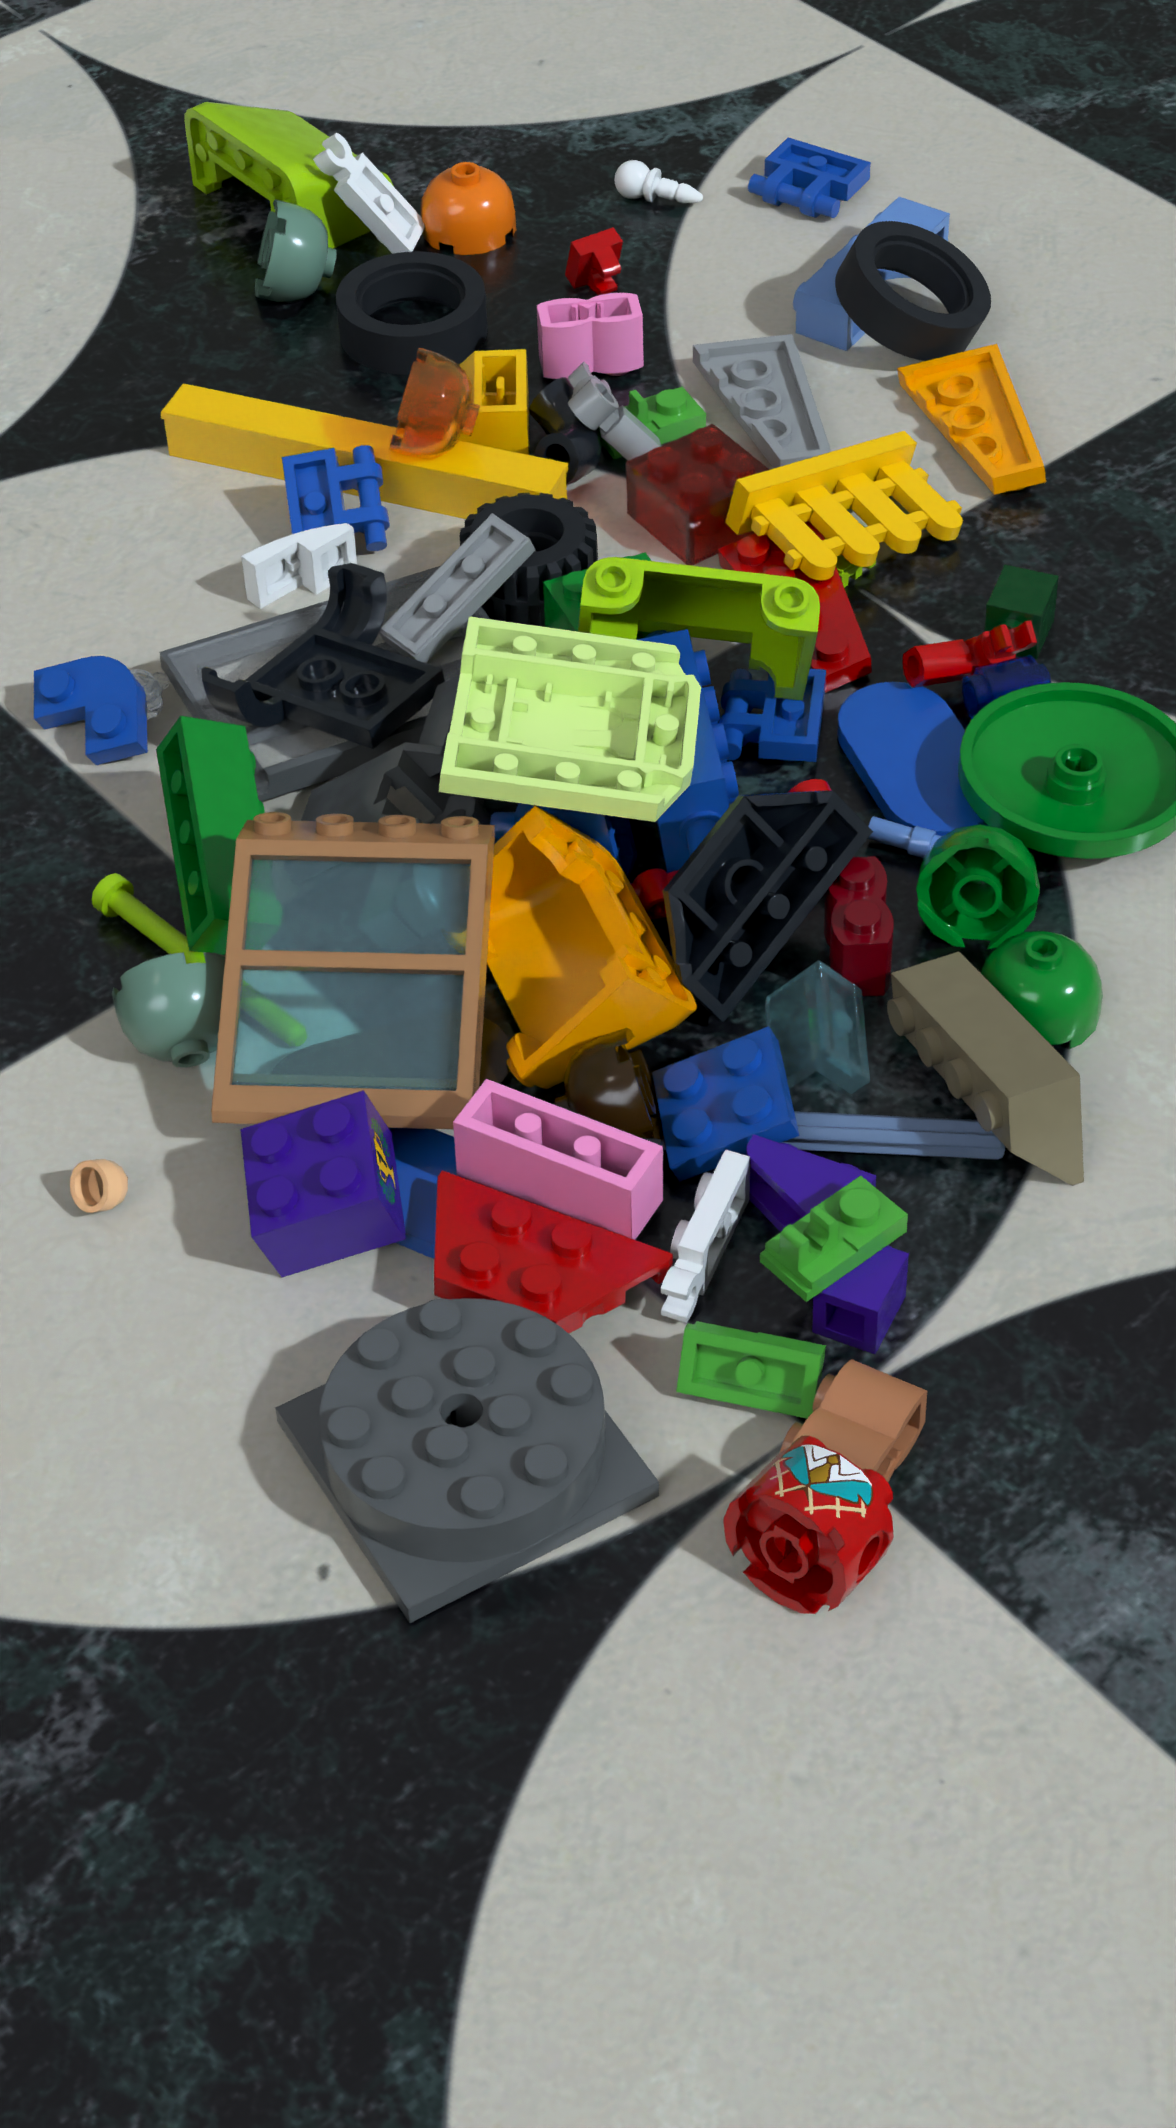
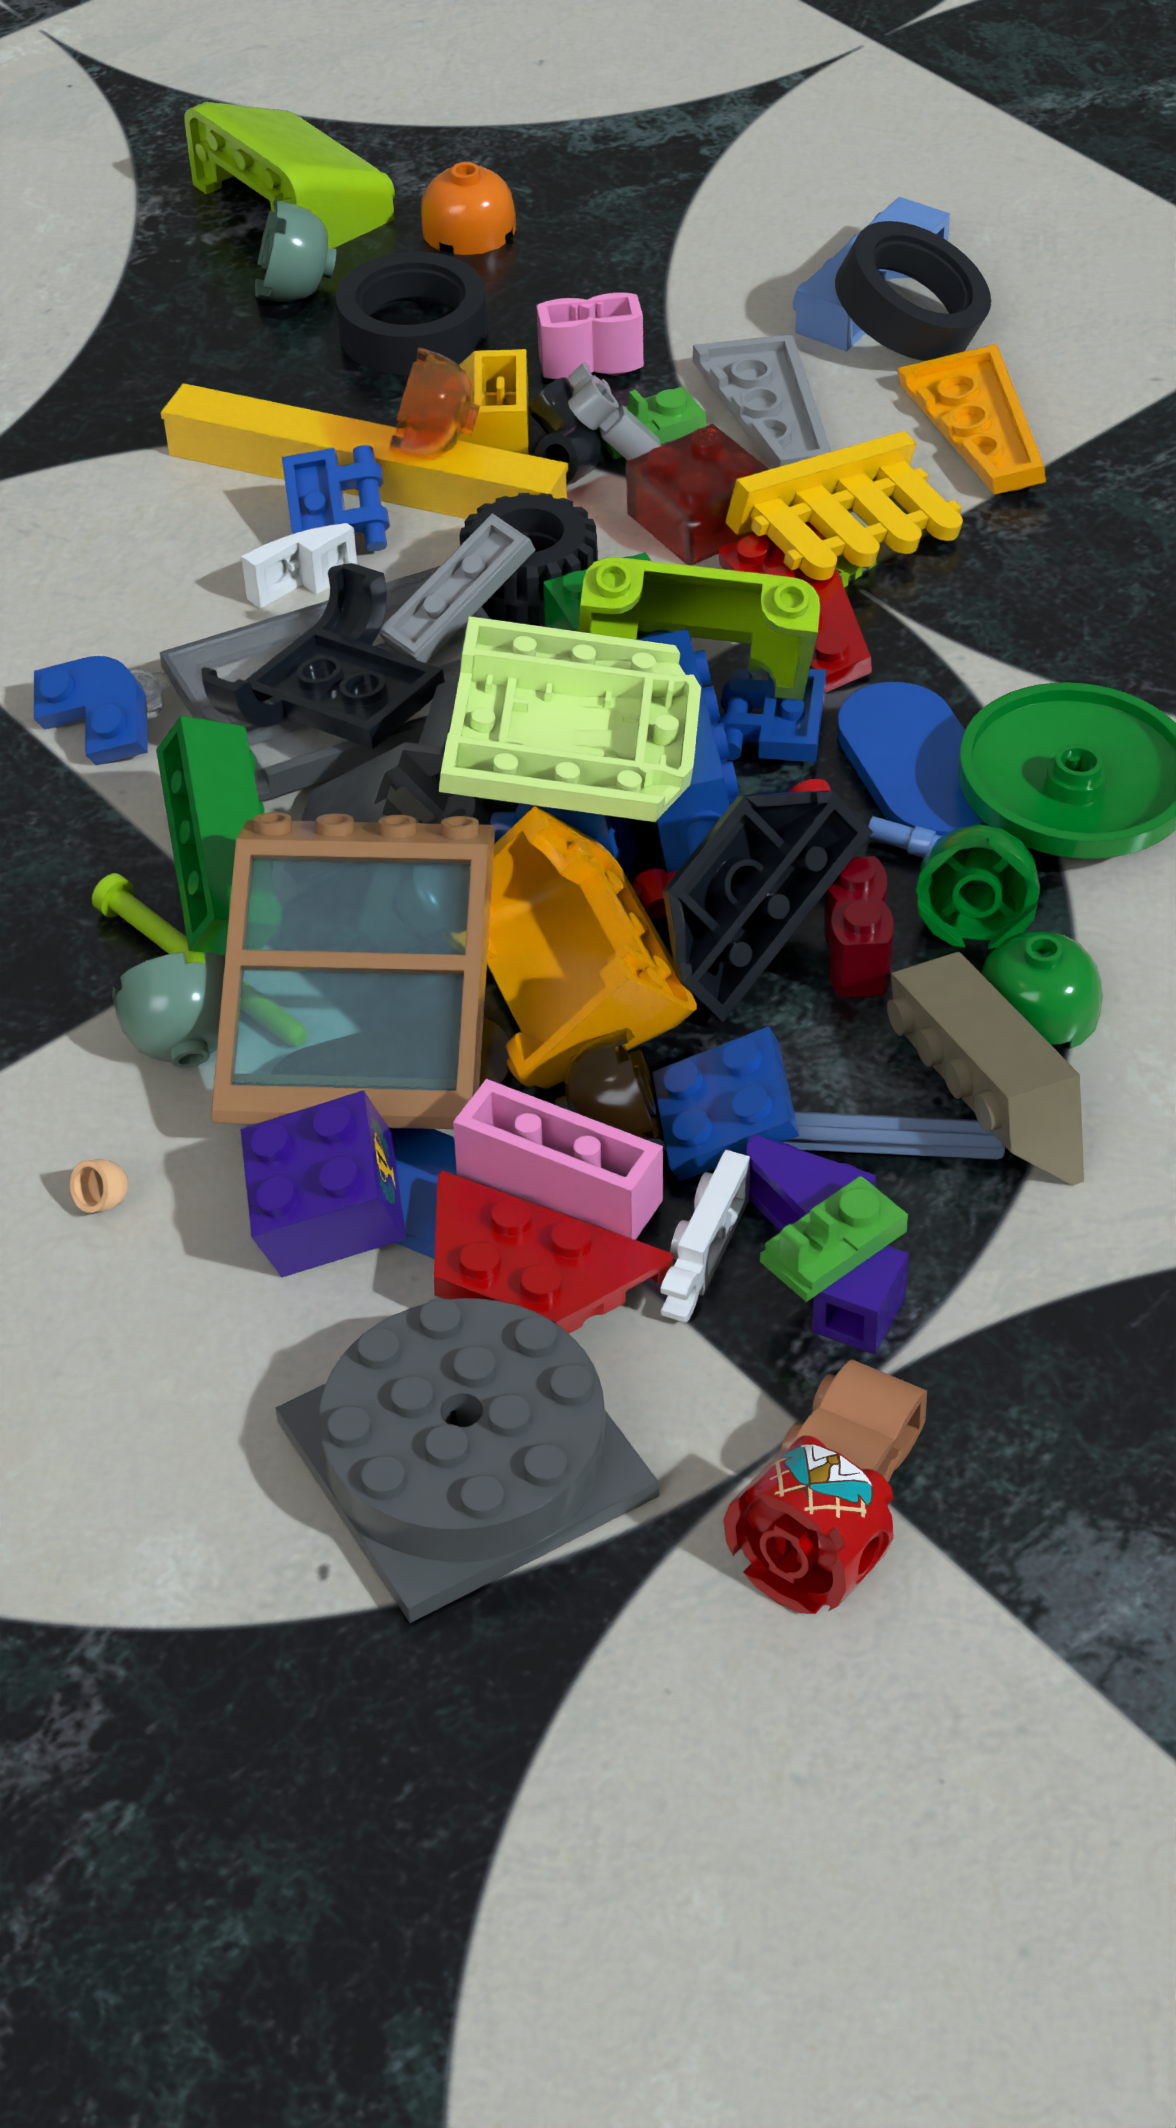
white plate [313,133,425,254] -> none
red tile [565,227,623,295] -> none
white bar [614,160,703,203] -> none
bright green plate [676,1321,826,1419] -> none
blue plate [748,137,871,218] -> none
clear light blue panel [765,960,870,1094] -> none
red bar [902,620,1037,688] -> none
clear blue brick [962,655,1051,719] -> none
dark green brick [984,565,1059,660] -> none

